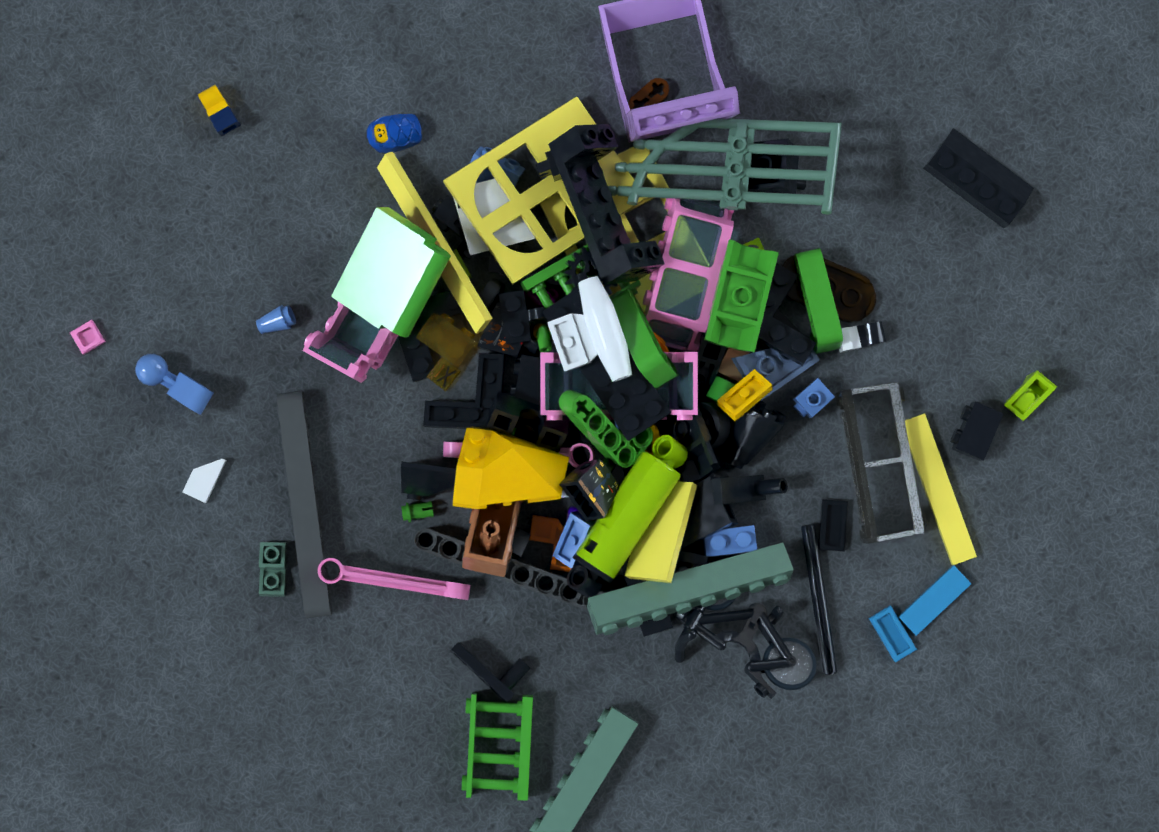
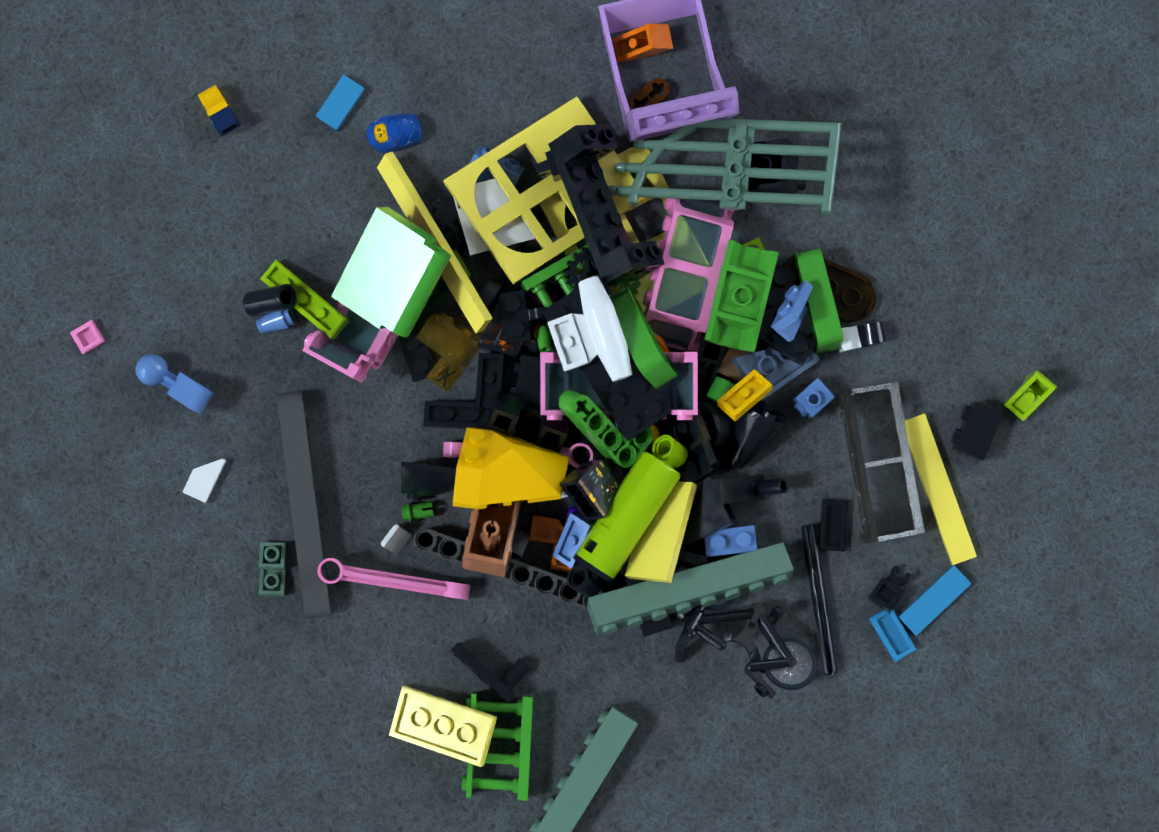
black slope [923,128,1034,228] -> none
none -> black pin [243,284,297,317]
none -> lime tile [260,260,349,340]
none -> dark azure tile [316,74,365,131]
none -> white slope [381,524,412,554]
none -> light yellow tile [389,686,497,767]
none -> orange slope [612,23,673,63]
none -> medium blue bracket [771,280,813,342]
none -> black plate [868,565,910,614]

